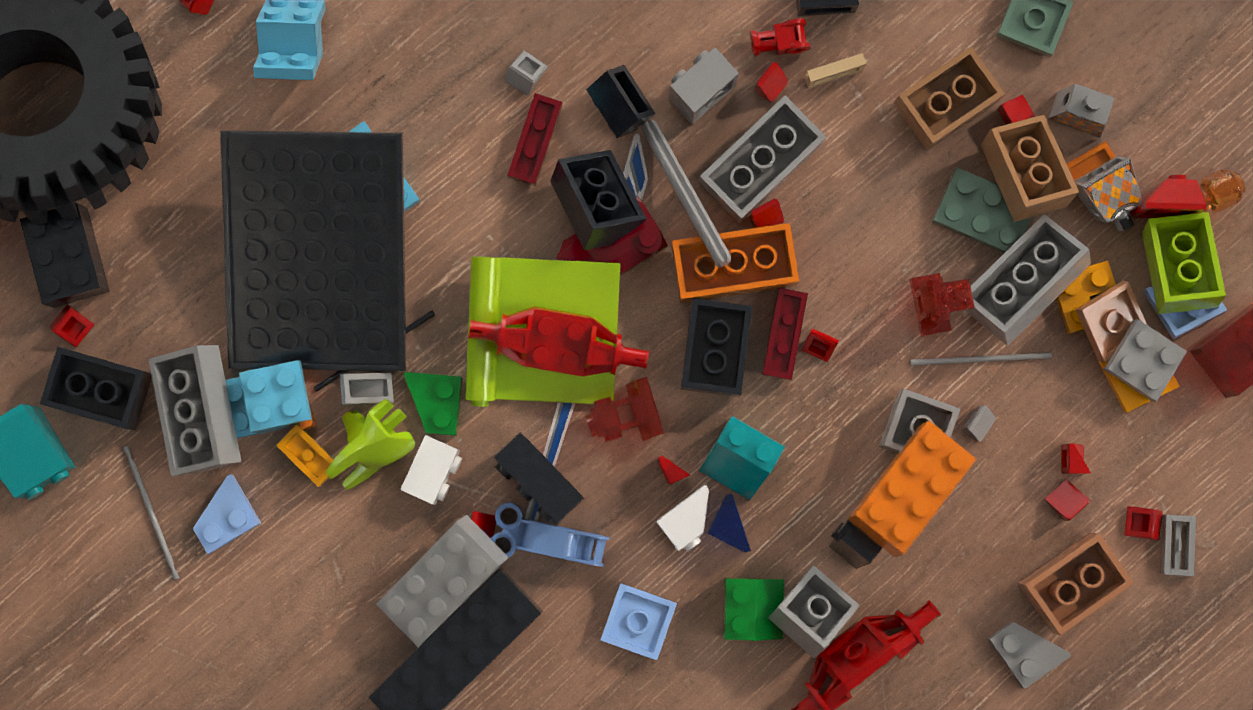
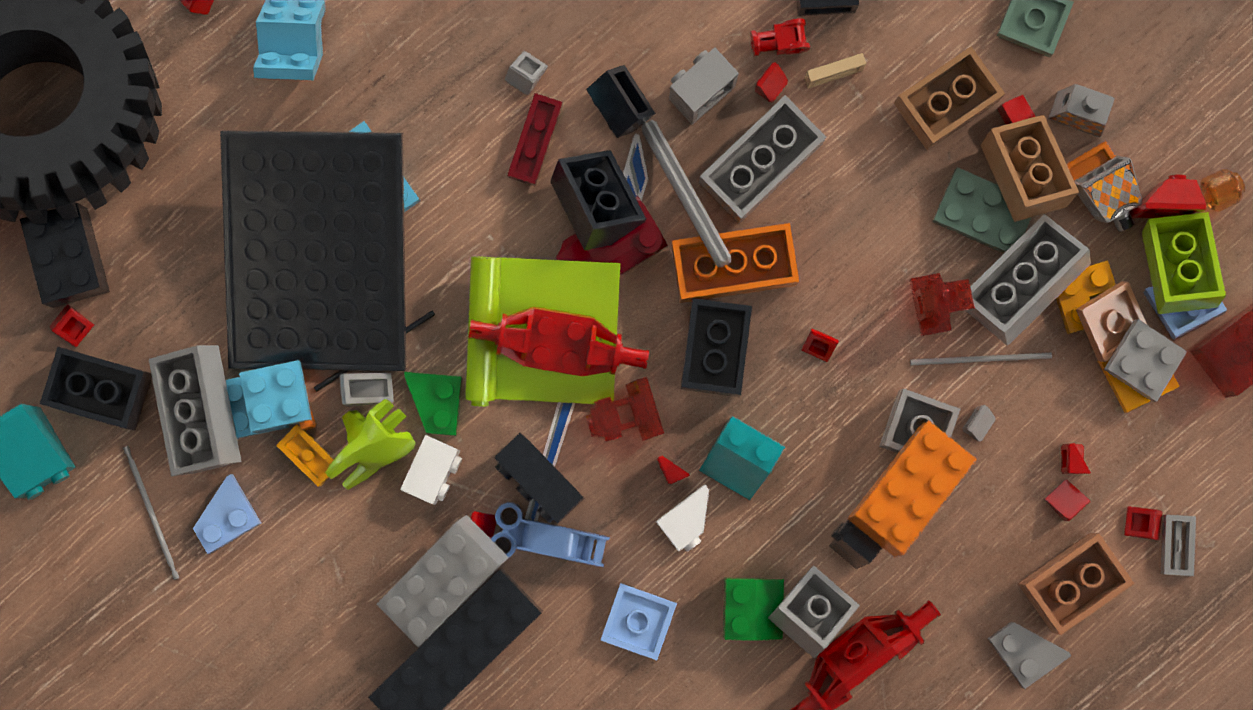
clear blue slope [706,493,751,553] -> none
red slope [749,198,784,228] -> none
dark red plate [762,288,808,381] -> none

